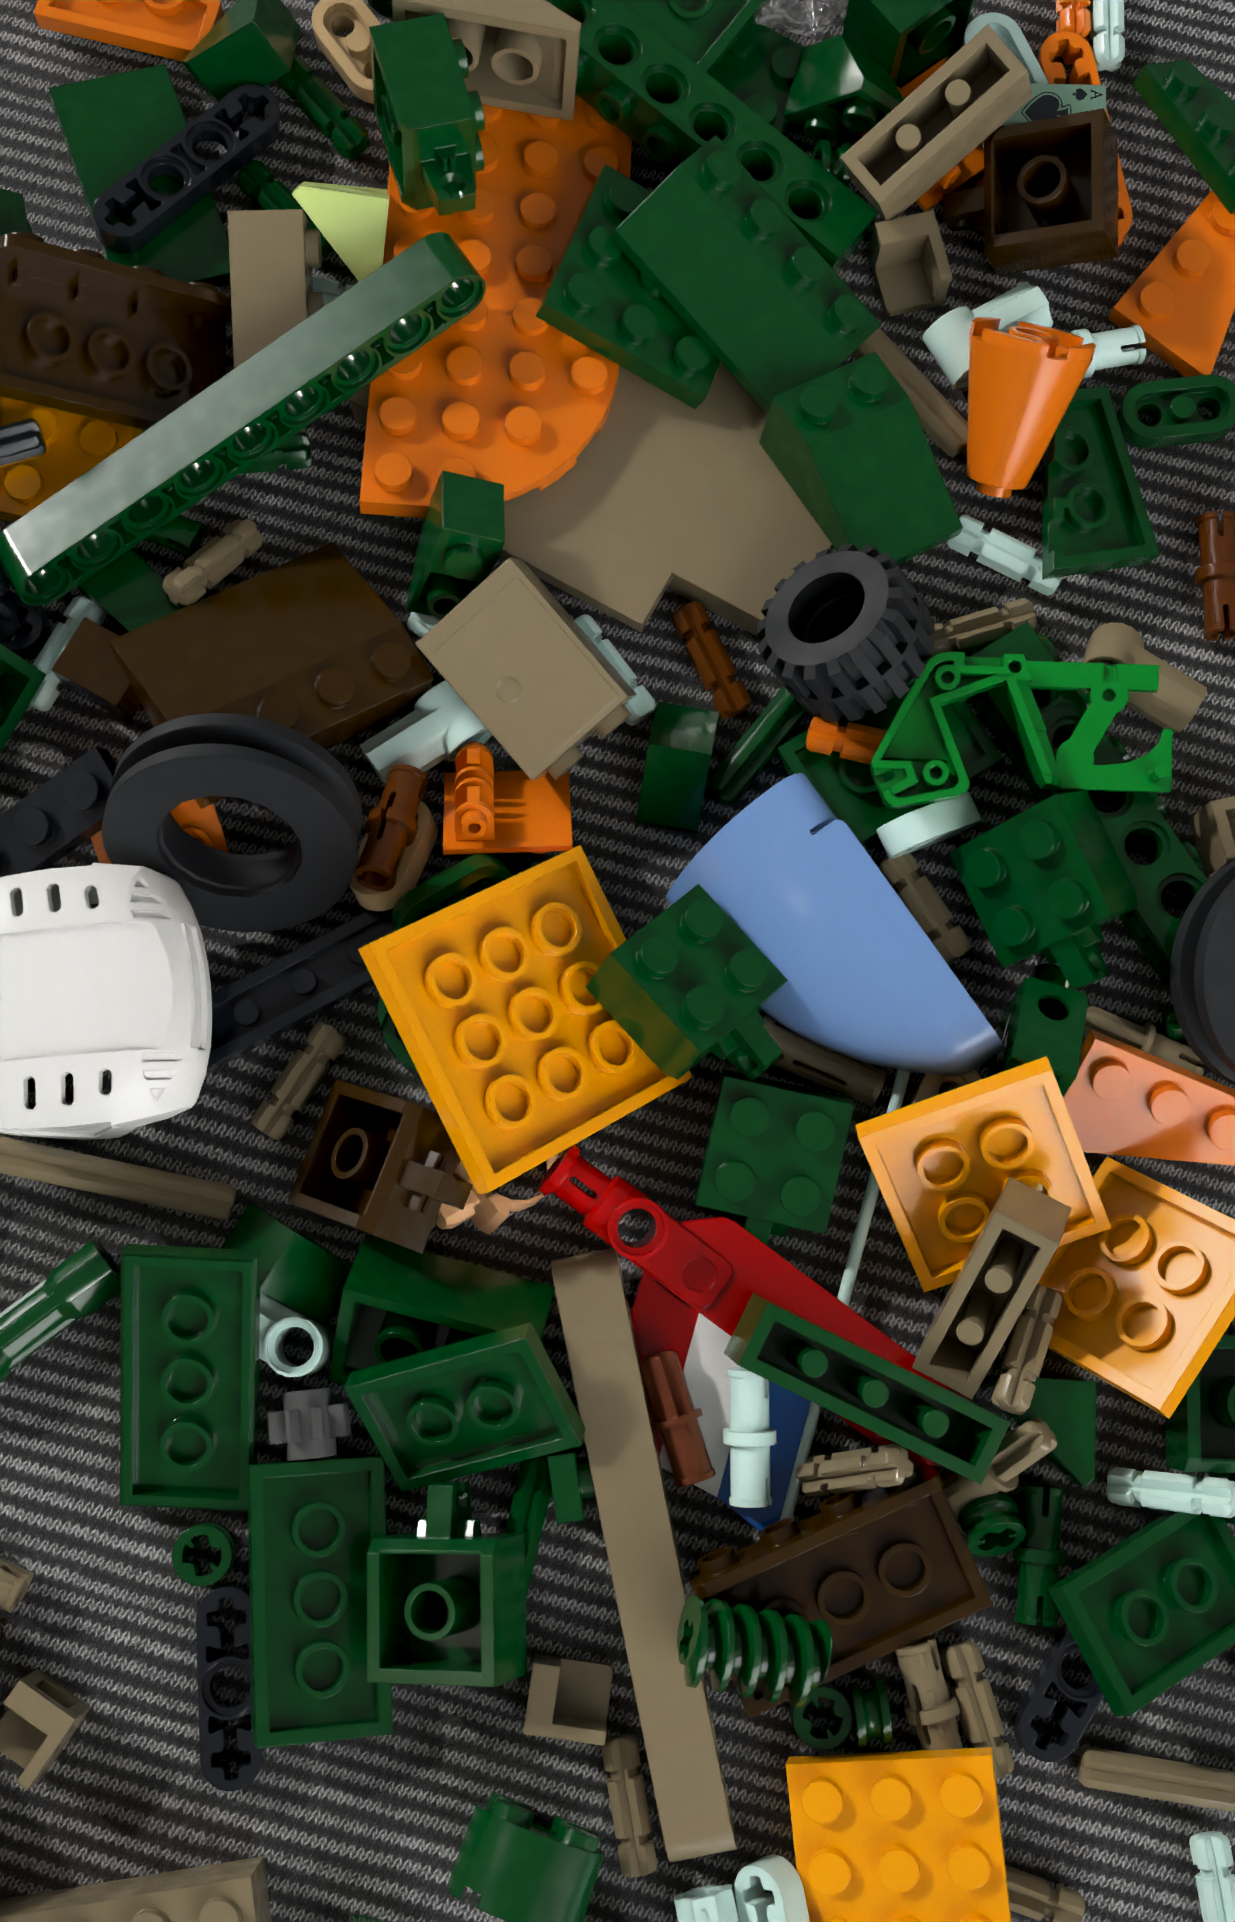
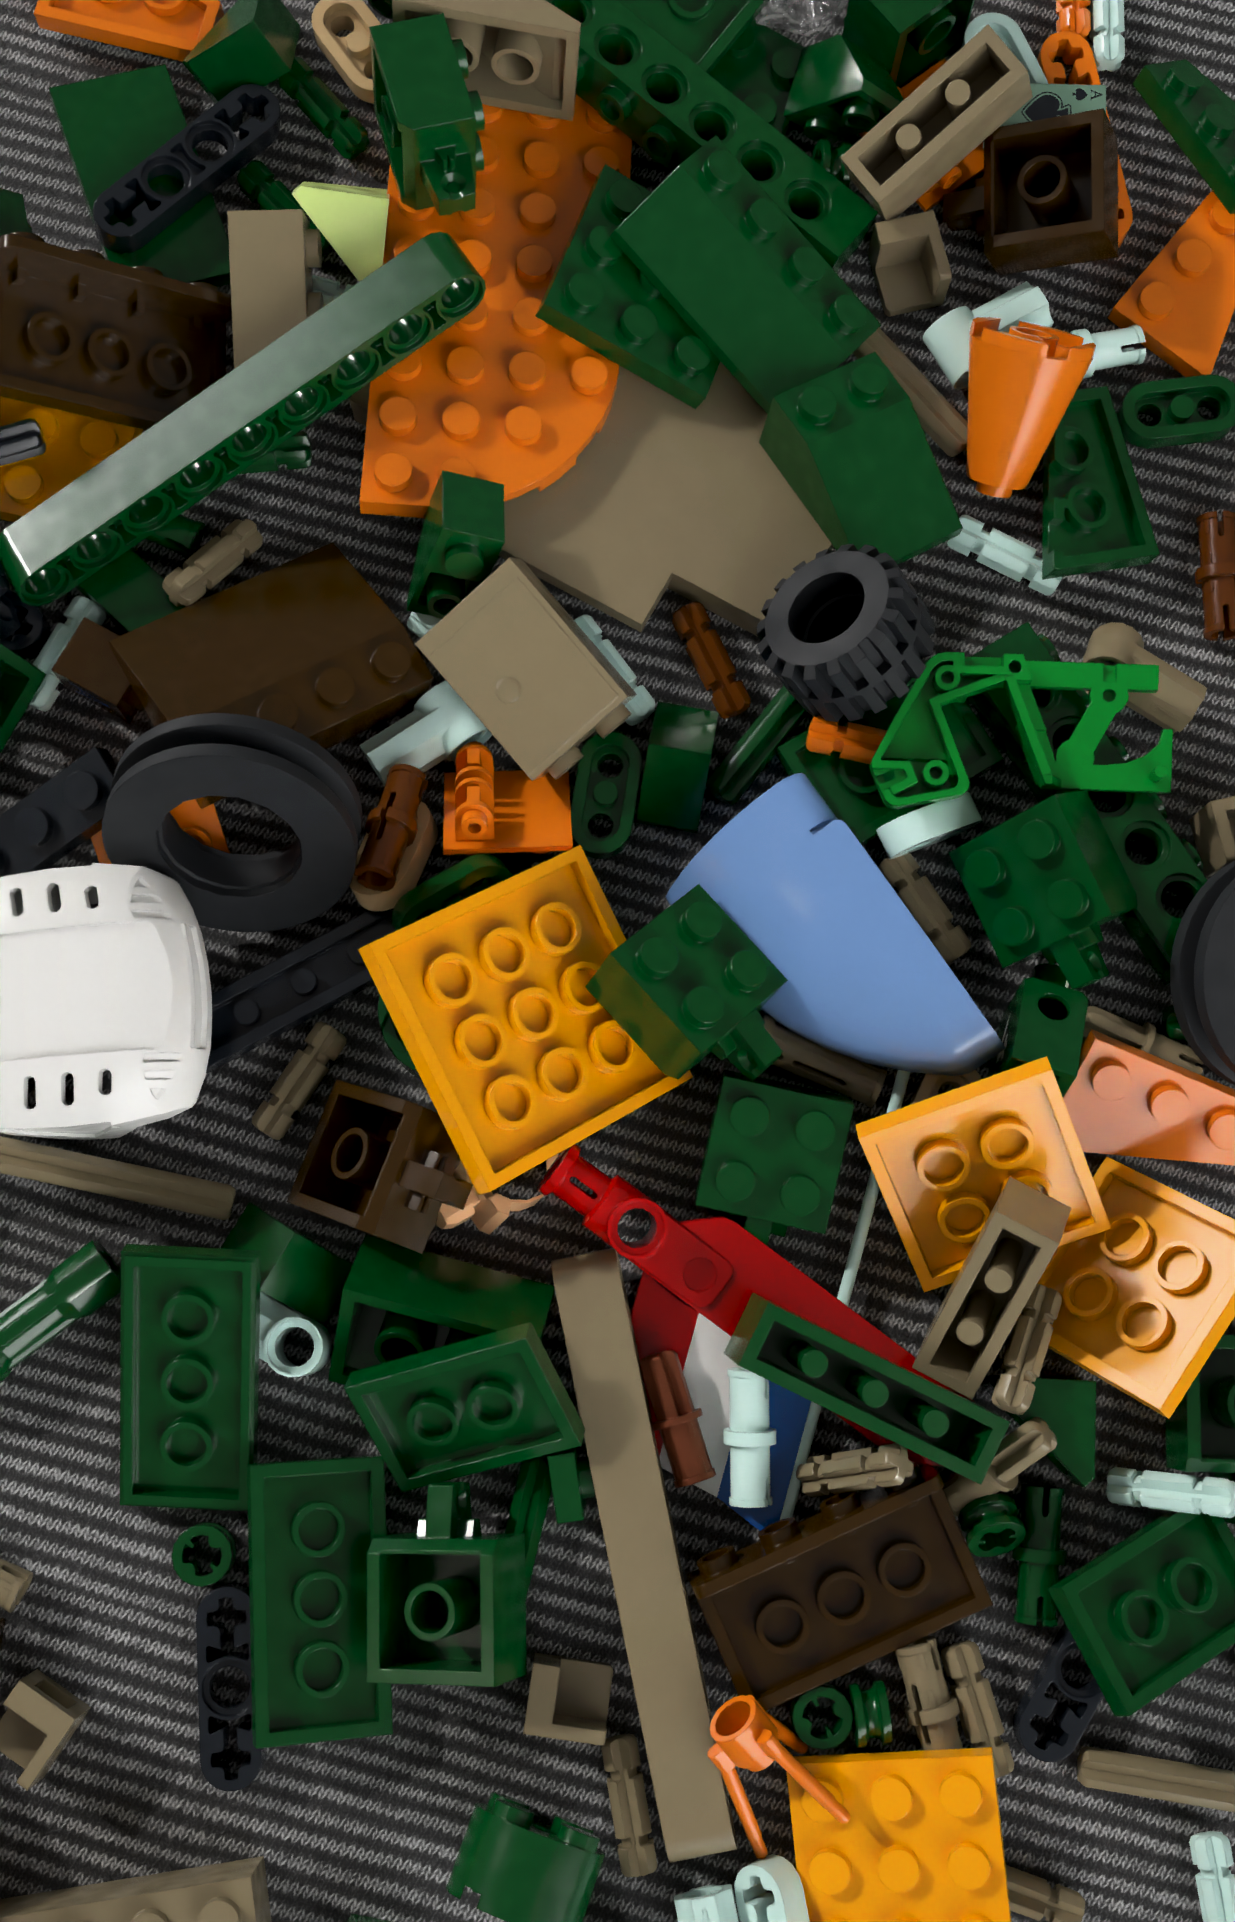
dark grey gear [267,1387,351,1461] -> none
dark green piece [677,1594,833,1708] -> none
dark tan axle [922,598,1037,662] -> none
none -> dark green plate [571,732,642,859]
none -> orange plant [707,1695,850,1859]

